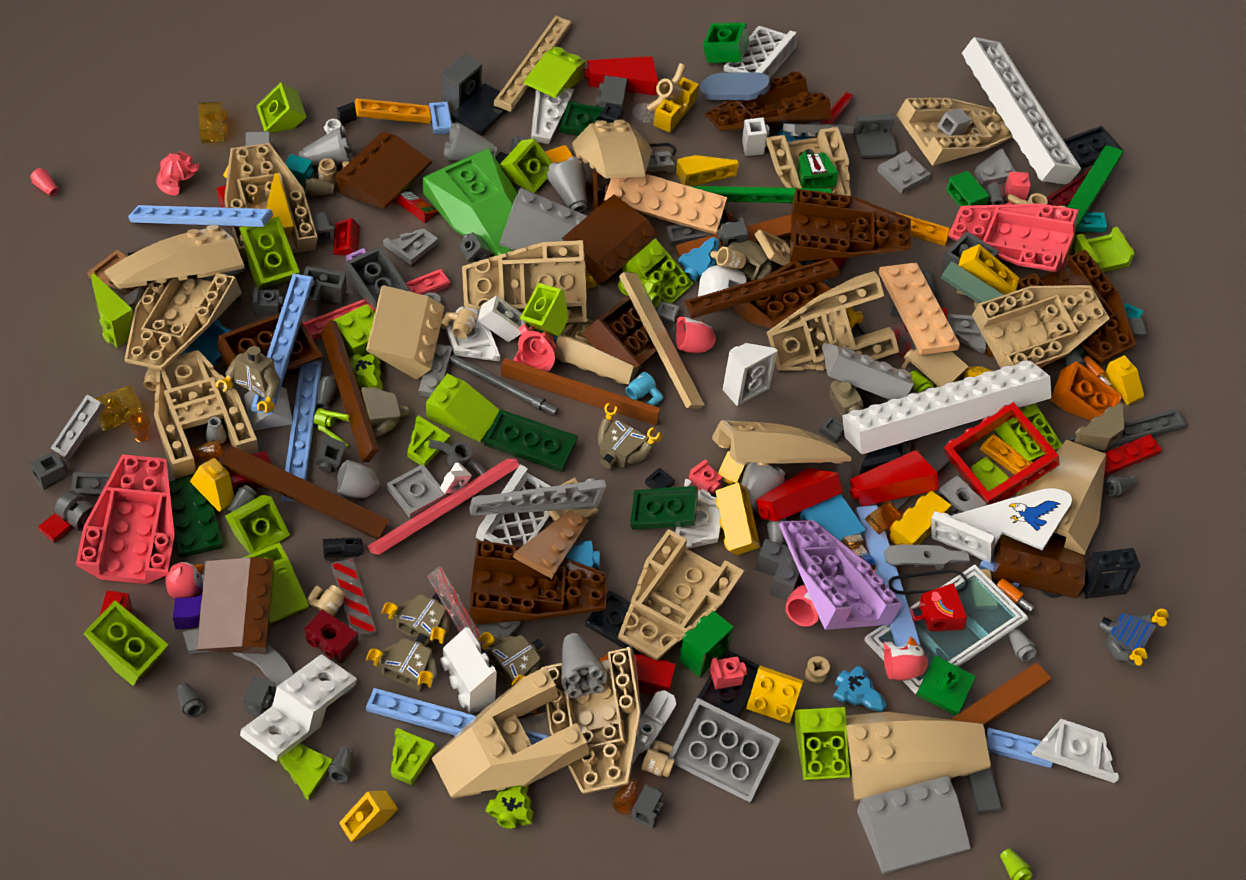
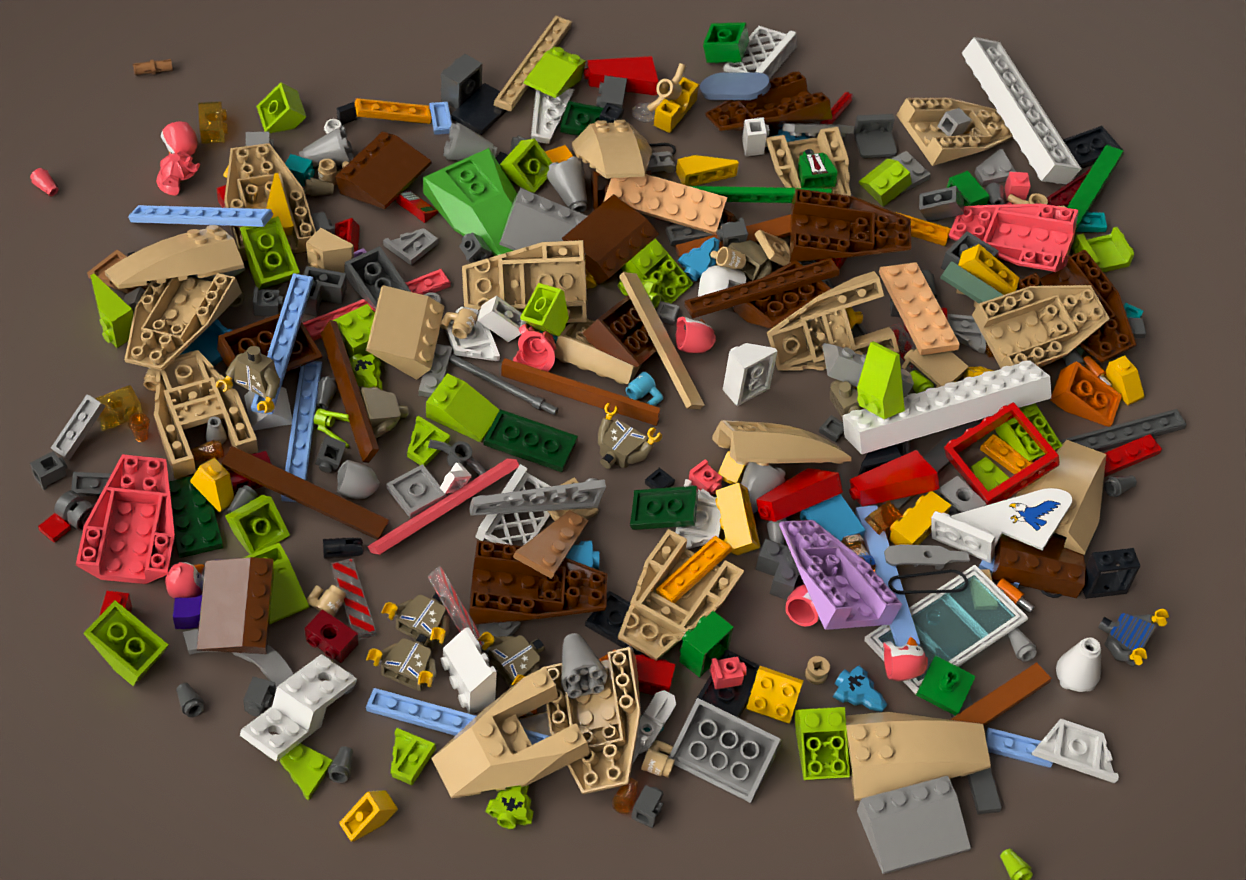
red torso [910,583,967,632] -> none
dark tan slope [1074,403,1124,450] -> none
none -> medium nougat pin [133,59,173,75]
none -> coral piece [161,121,198,156]
none -> tan slope [306,228,354,273]
none -> light orange tile [656,536,732,603]
none -> lime slope [857,341,905,420]
none -> lime slope [858,159,912,207]
none -> dark grey brick [919,186,964,222]
none -> white cone [1056,637,1101,692]

